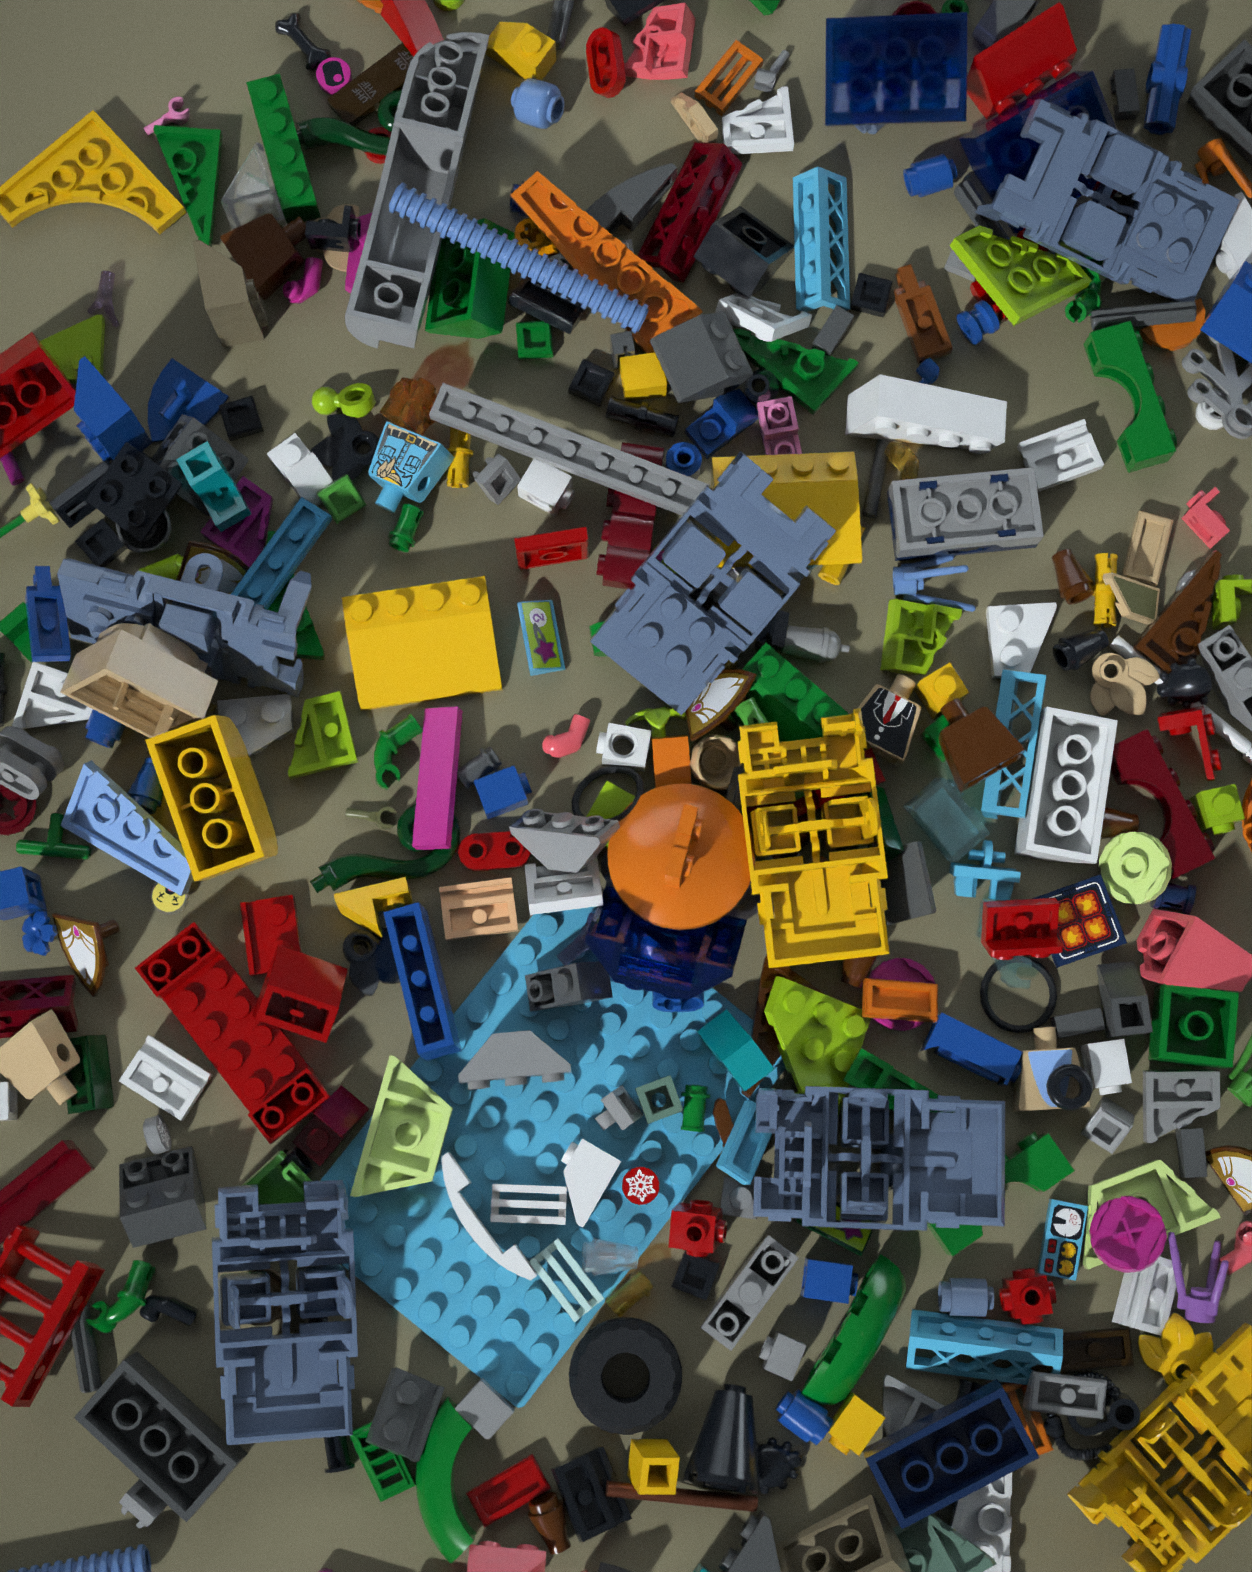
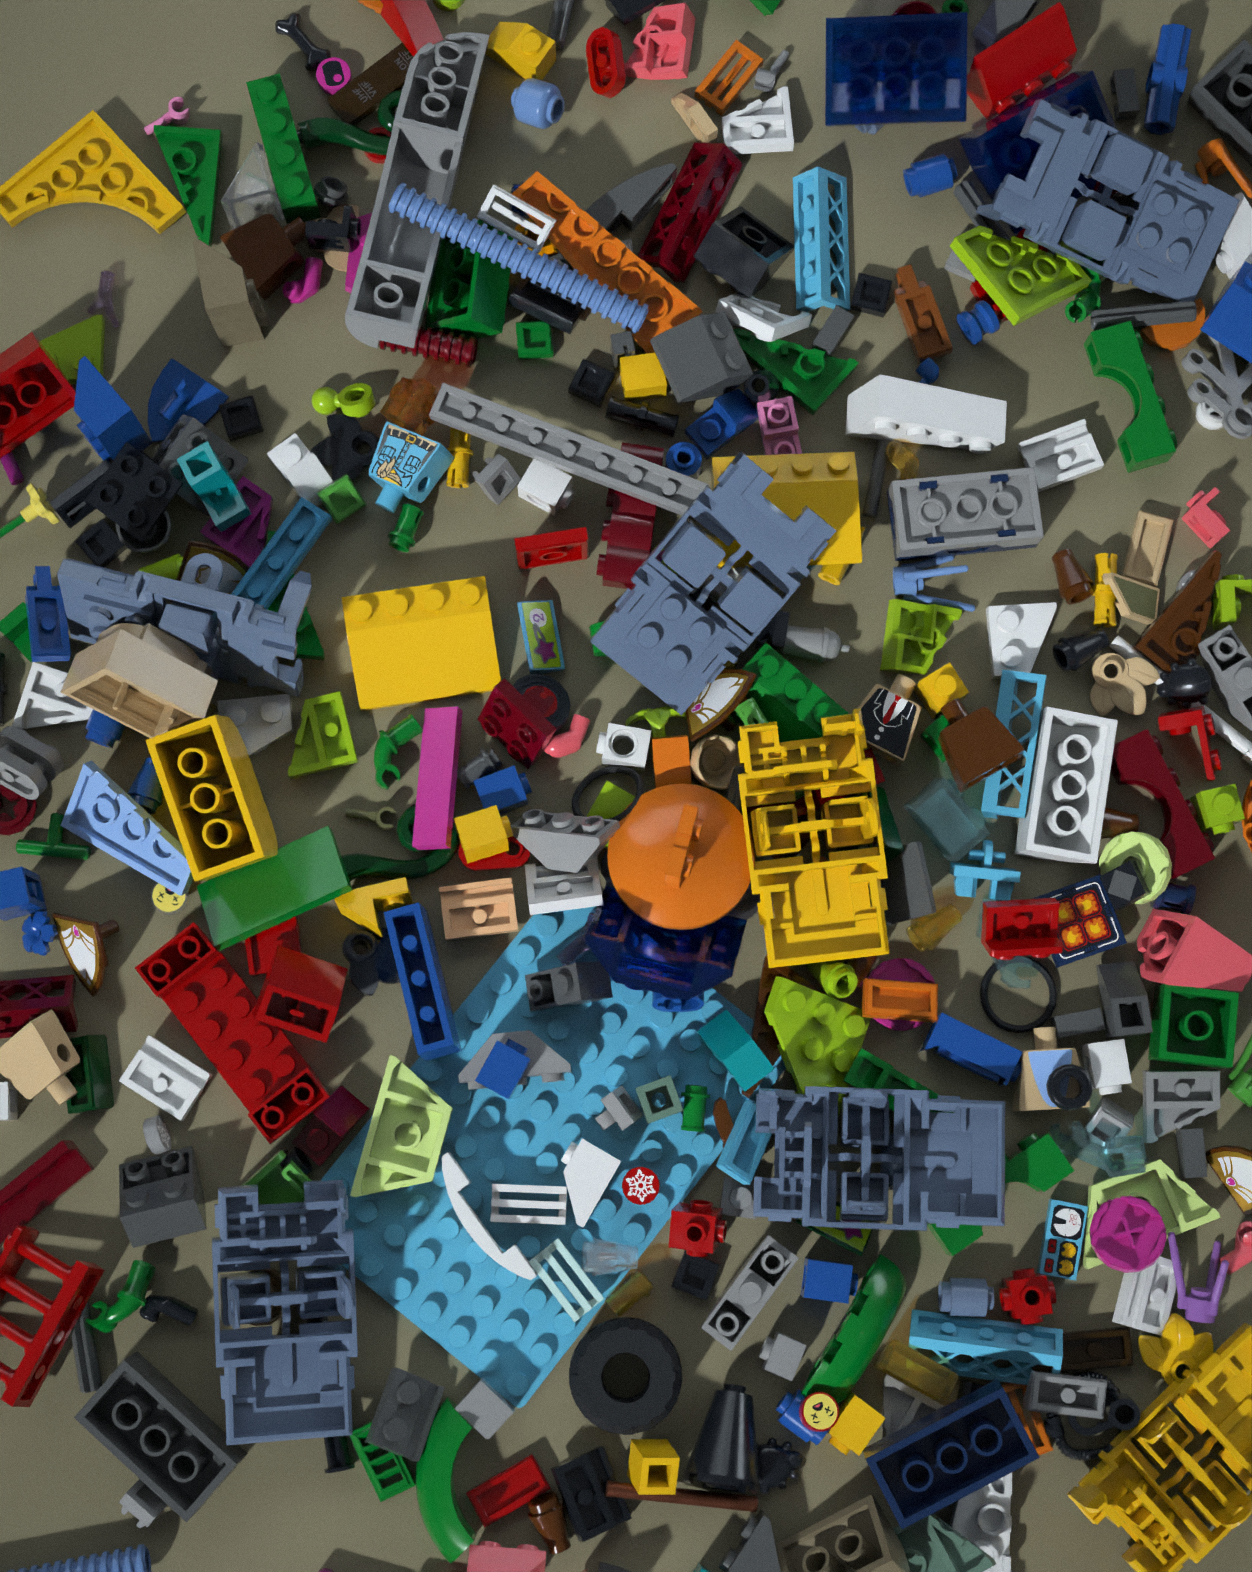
none -> green tile [197,826,353,951]
none -> dark grey plate [313,176,348,208]
none -> dark red piece [379,325,478,368]
none -> yellow brick [454,805,513,864]
none -> blue brick [475,1038,531,1100]
none -> white tile [477,185,557,253]
none -> dark red plate [477,674,571,769]
none -> light yellow tile [799,1392,839,1432]
none -> lime cone [807,960,858,998]
none -> clear yellow slope [873,1339,958,1403]
none -> clear yellow cone [906,903,962,952]
none -> clear light blue piece [1050,1121,1148,1178]
none -> black tile [1100,860,1151,910]

